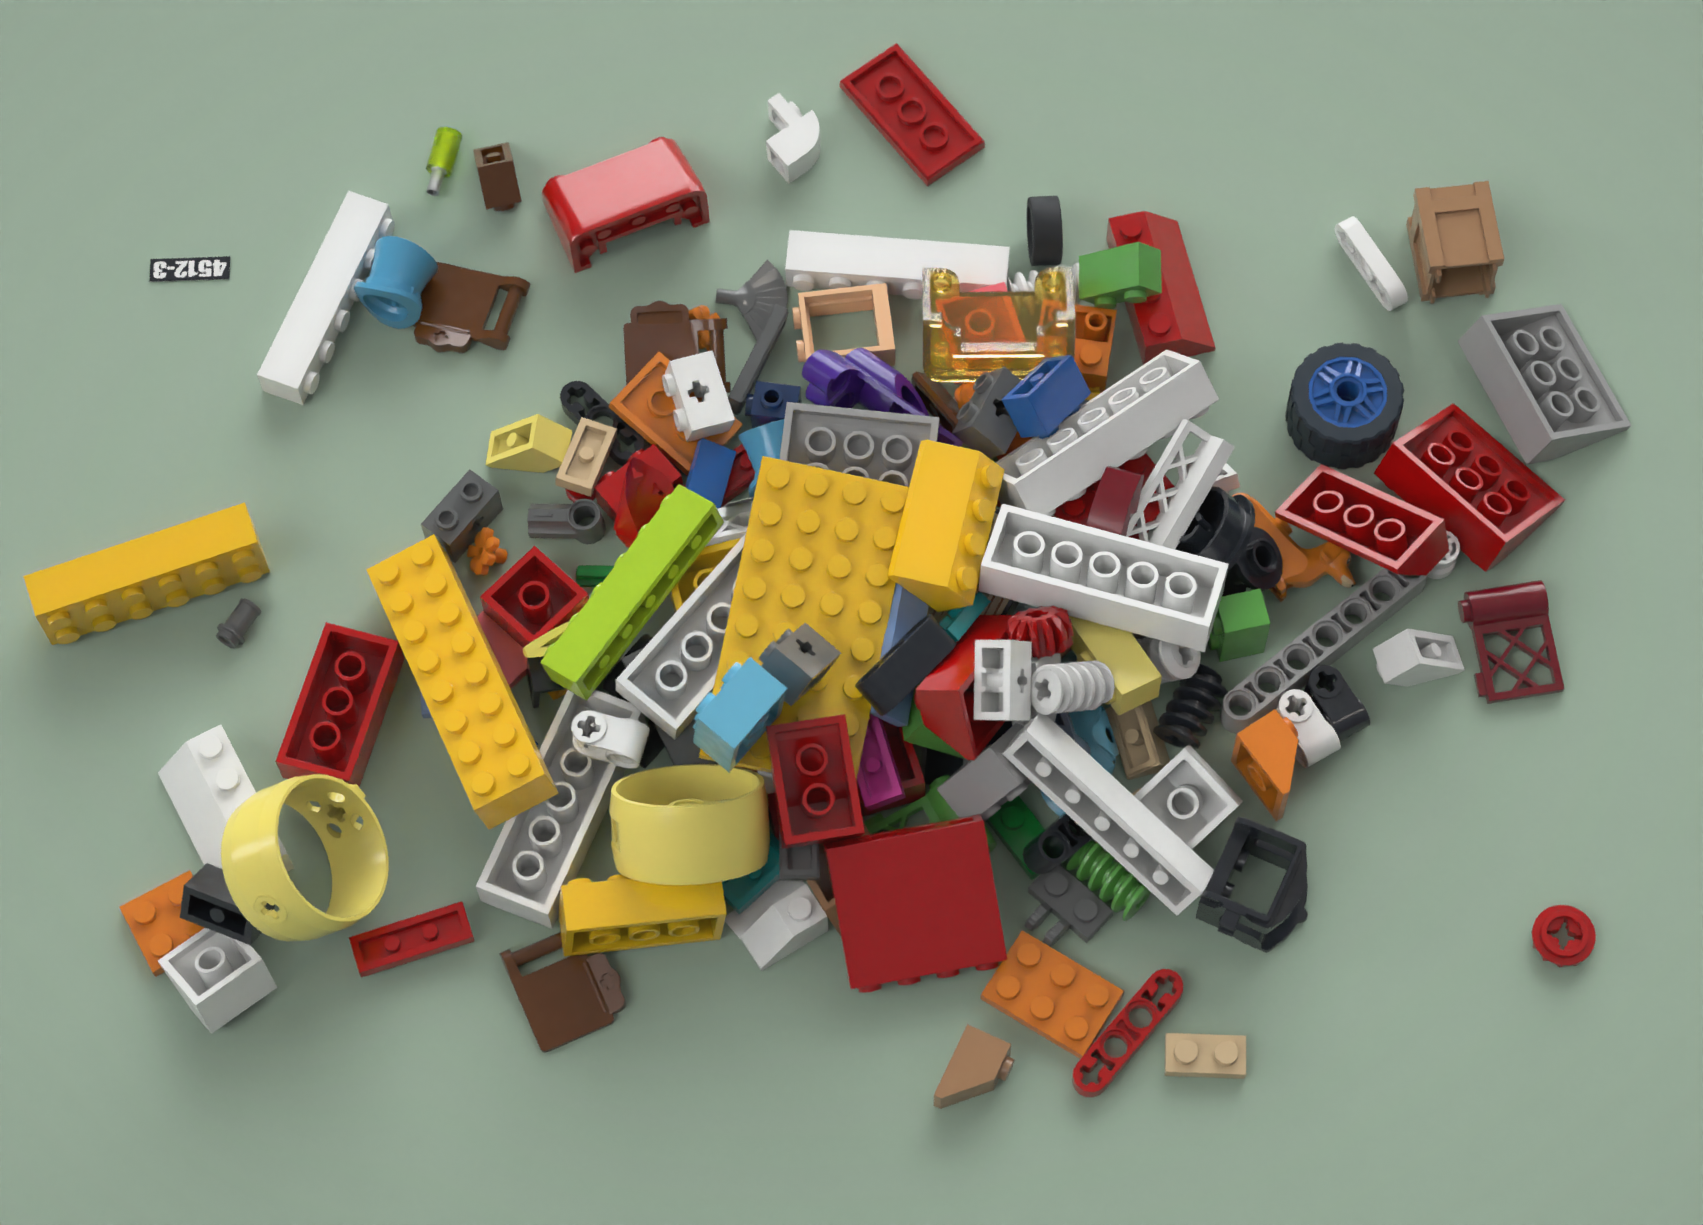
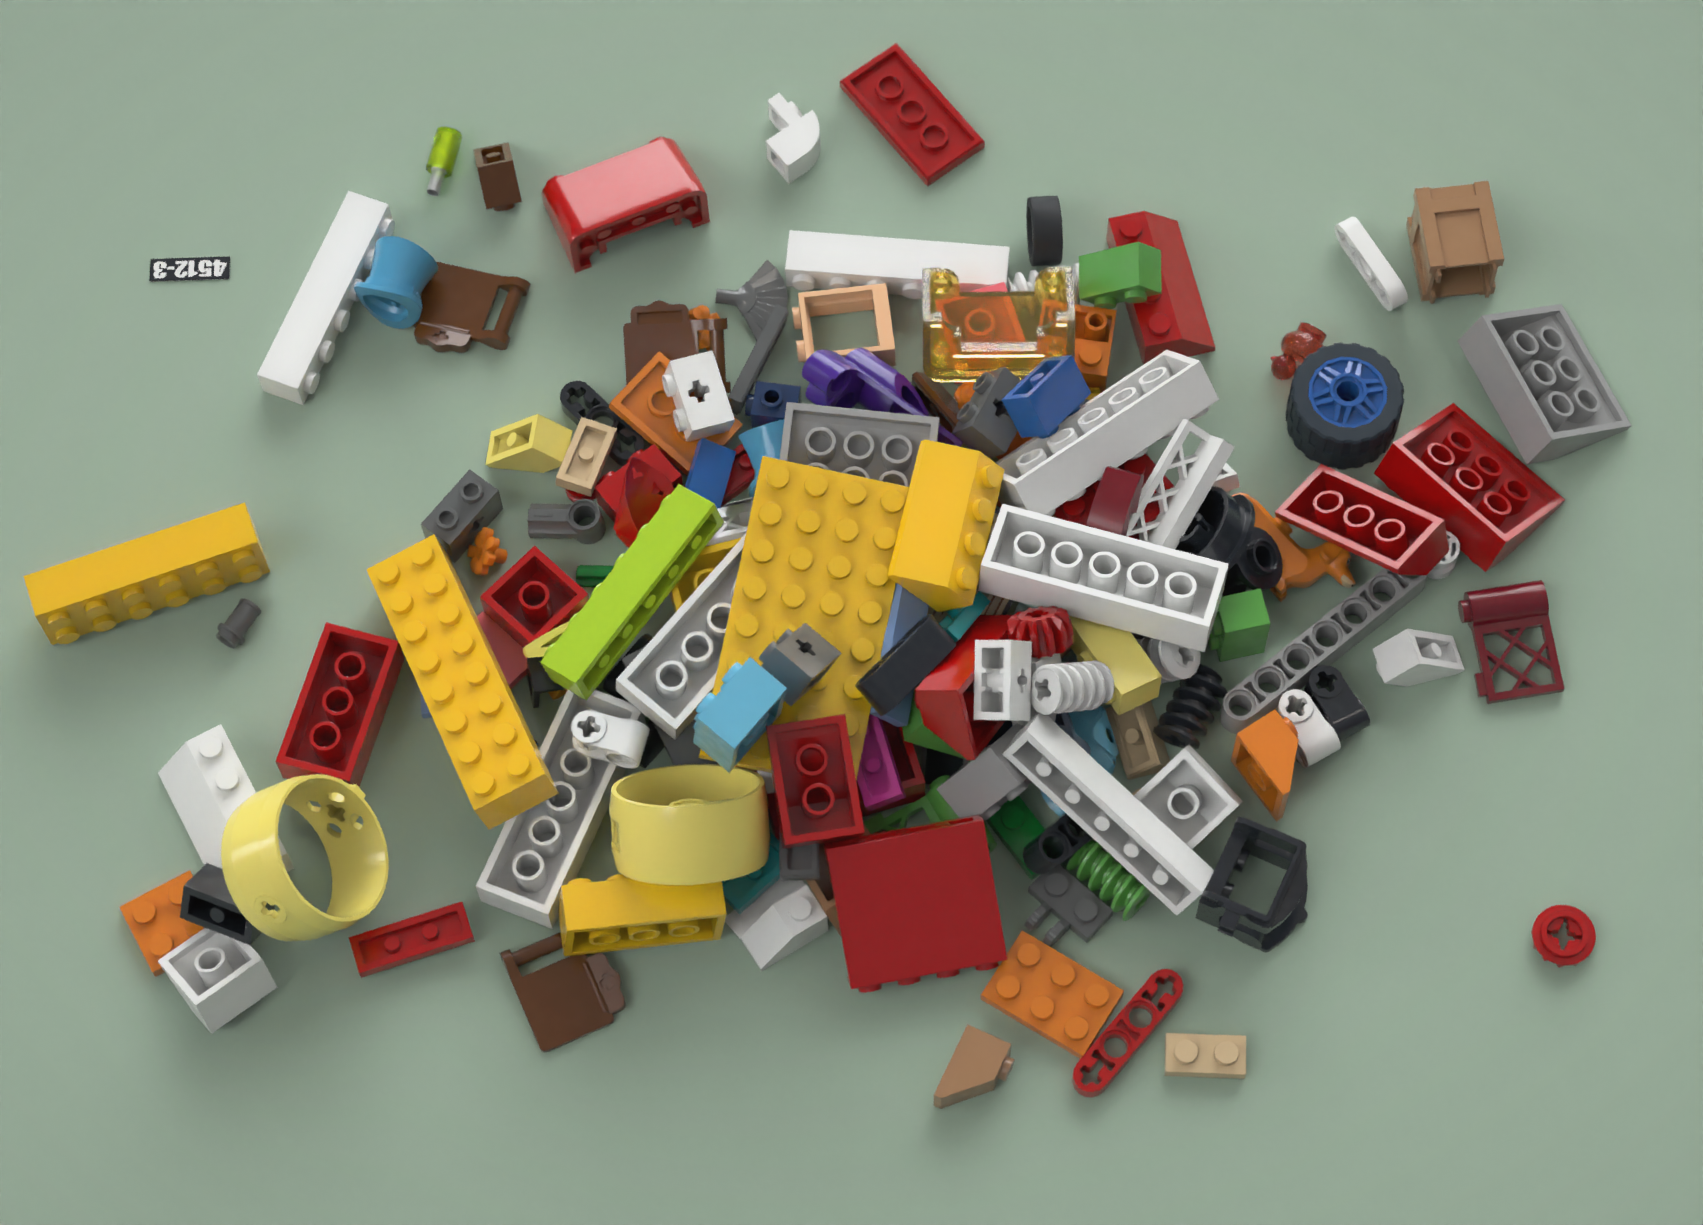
none -> clear red animal [1271,322,1327,380]

